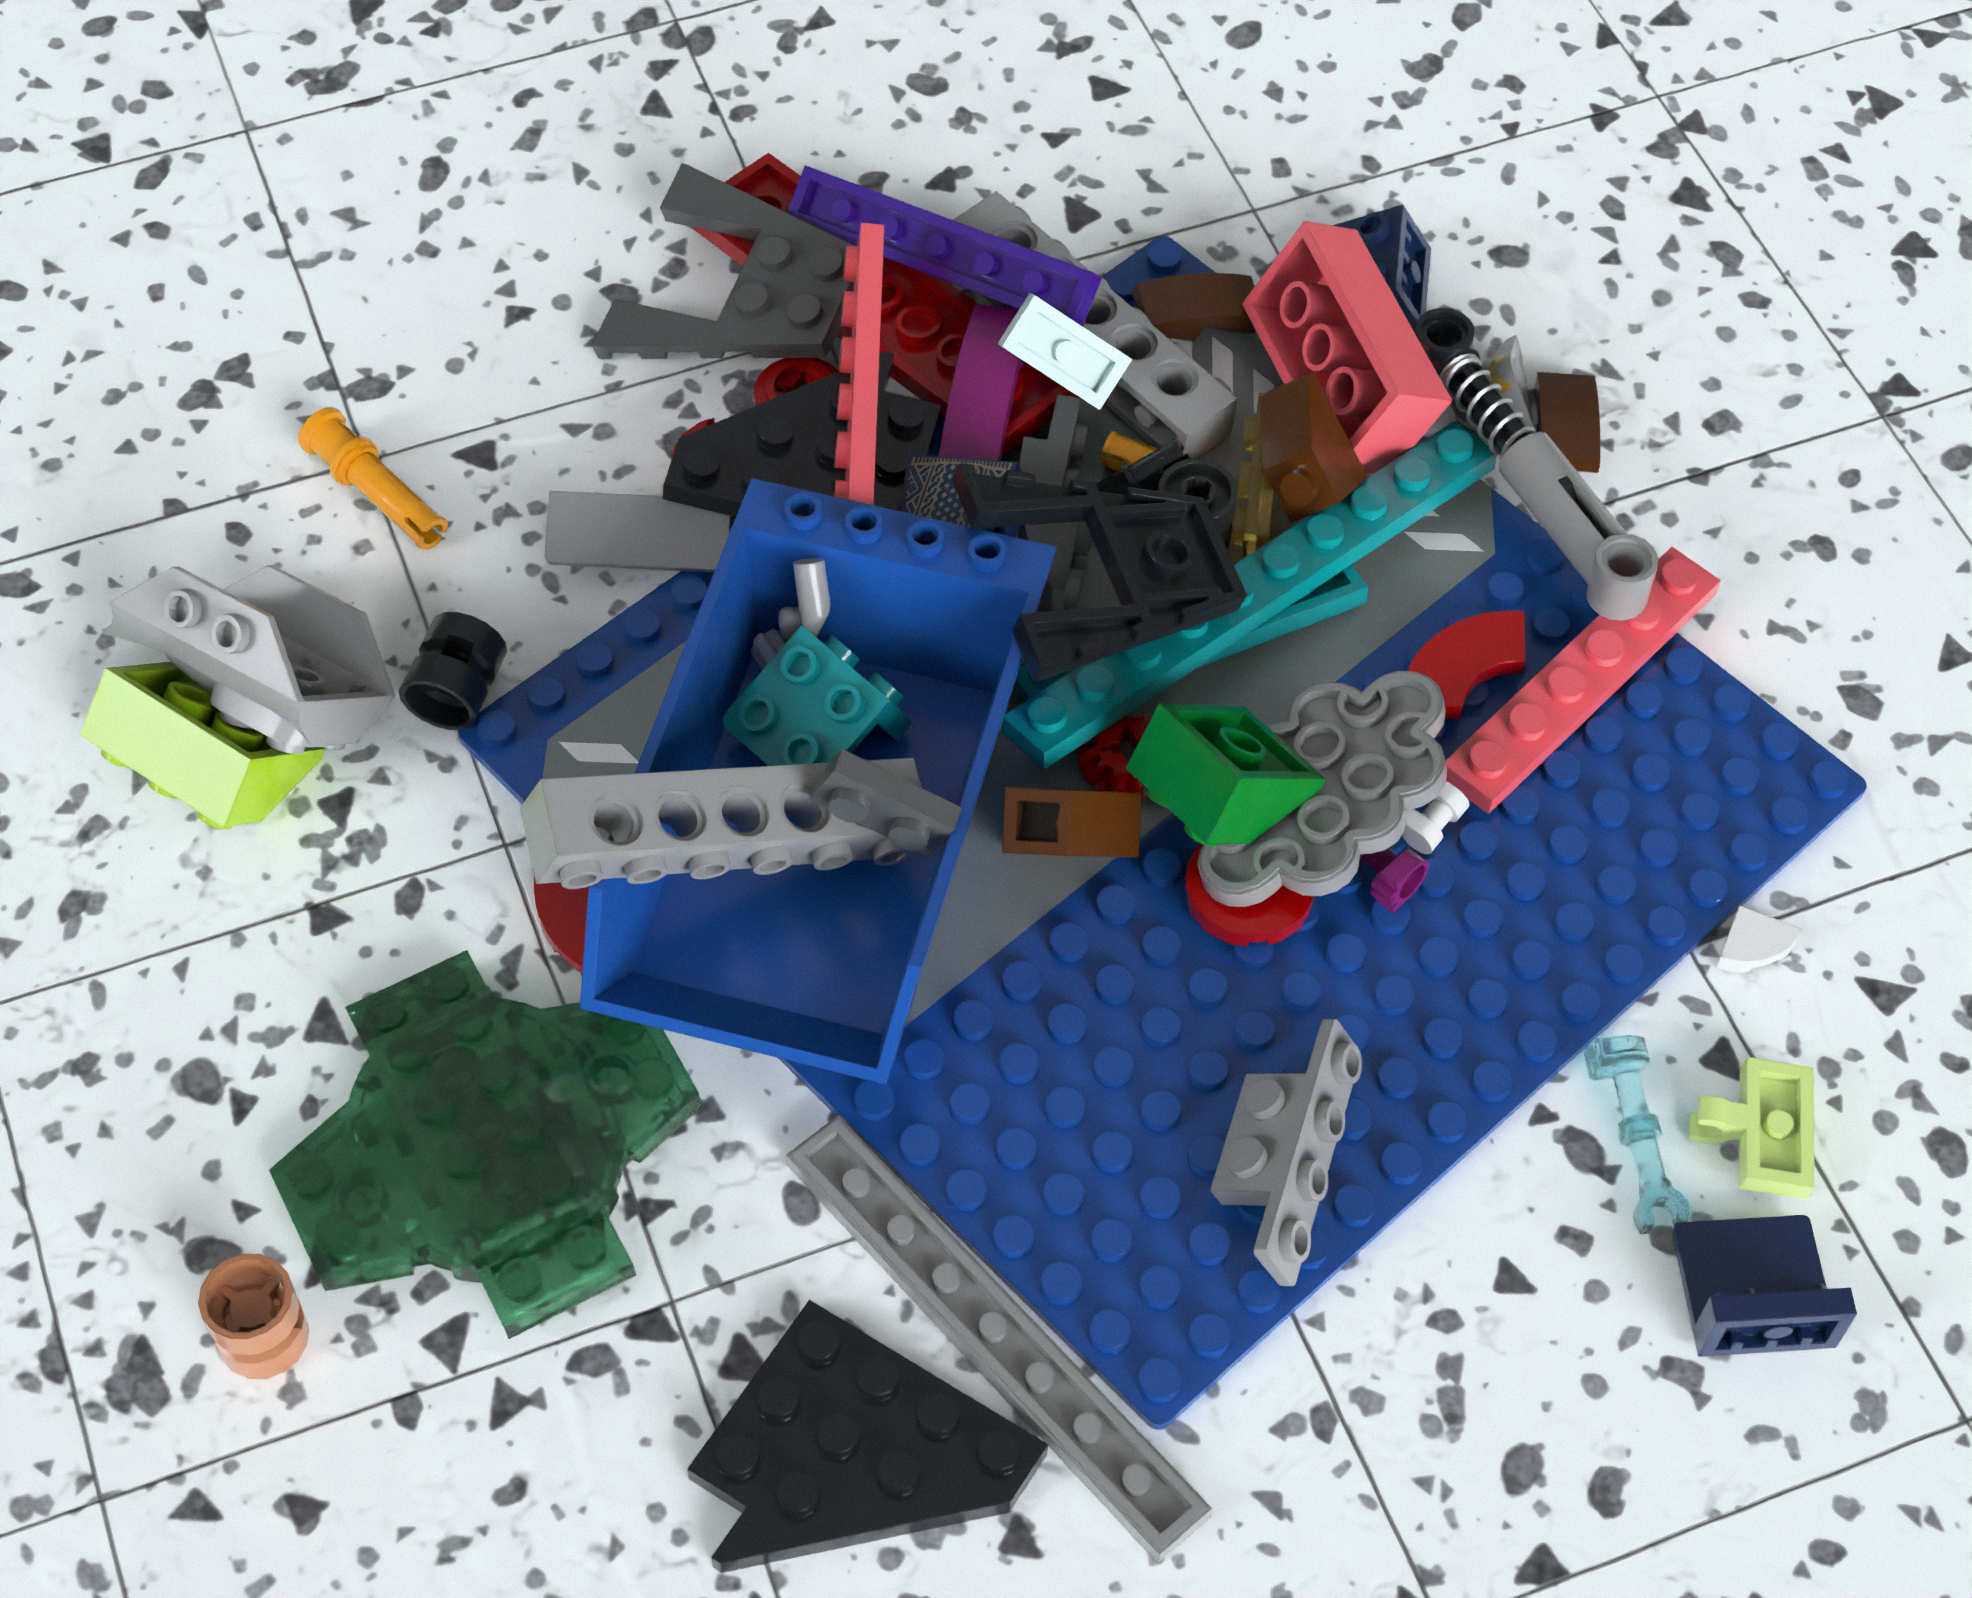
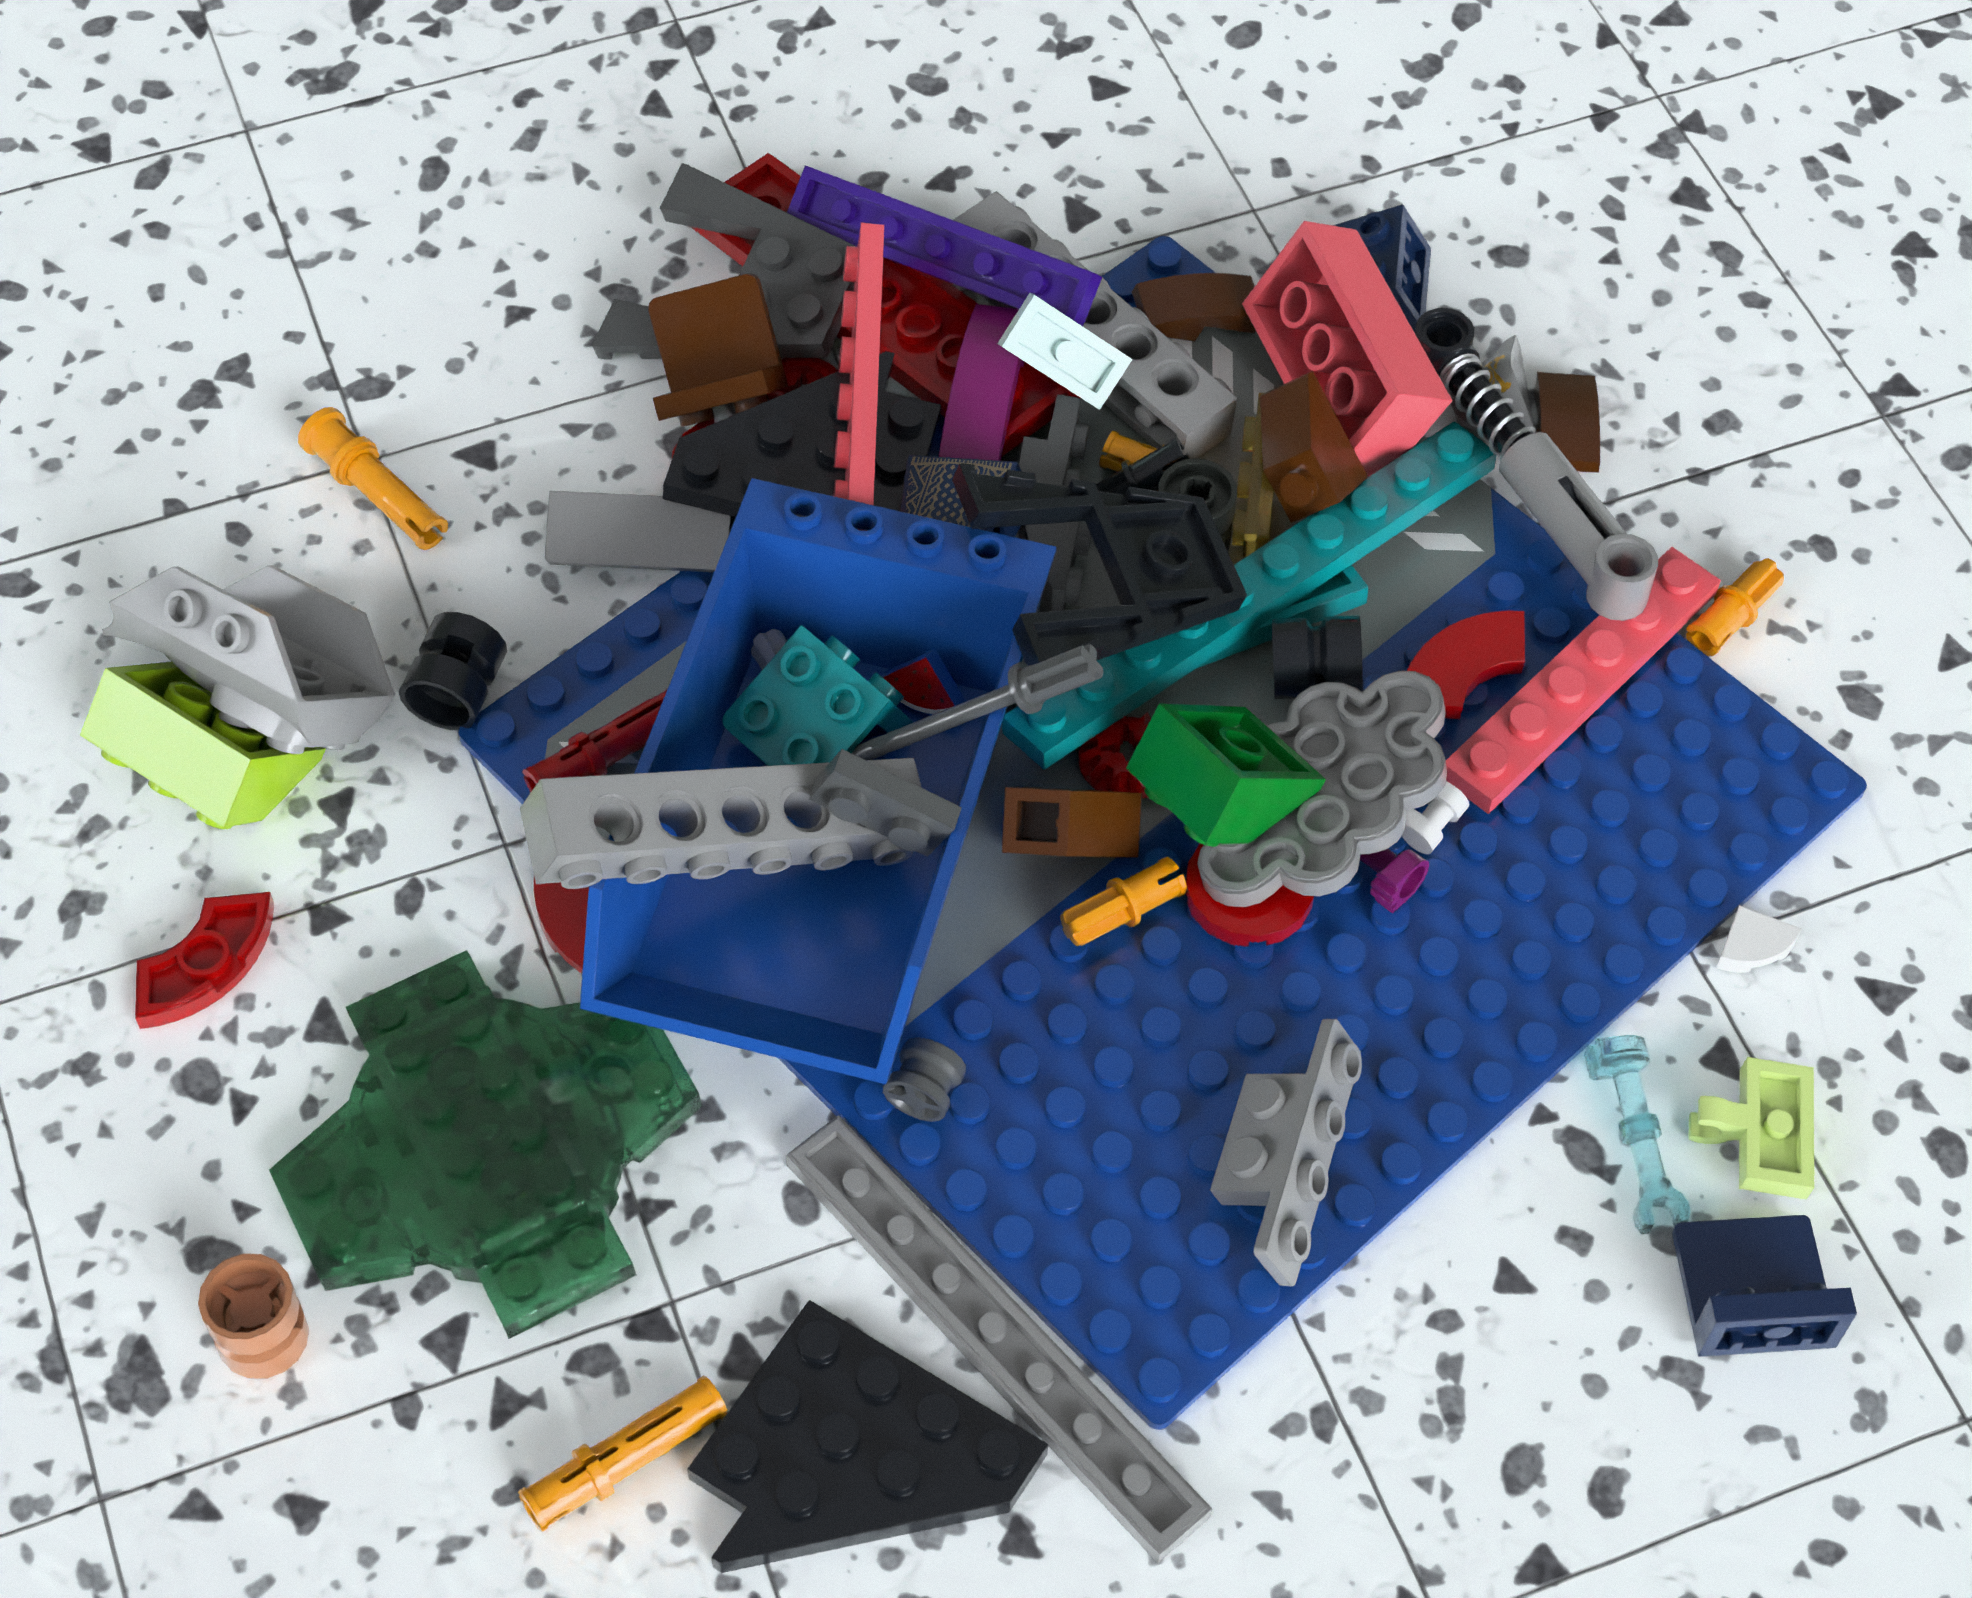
light grey arm [778,558,831,641] -> none
none -> red tile [135,892,274,1029]
none -> light orange pin [518,1376,727,1532]
none -> red pin [523,689,667,792]
none -> reddish brown bracket [648,273,788,427]
none -> dark grey piece [852,644,1103,760]
none -> red tile [881,649,966,715]
none -> dark grey wheel [883,1037,966,1122]
none -> light orange axle [1060,857,1187,946]
none -> black wheel [1272,615,1363,699]
none -> light orange axle [1685,558,1784,656]

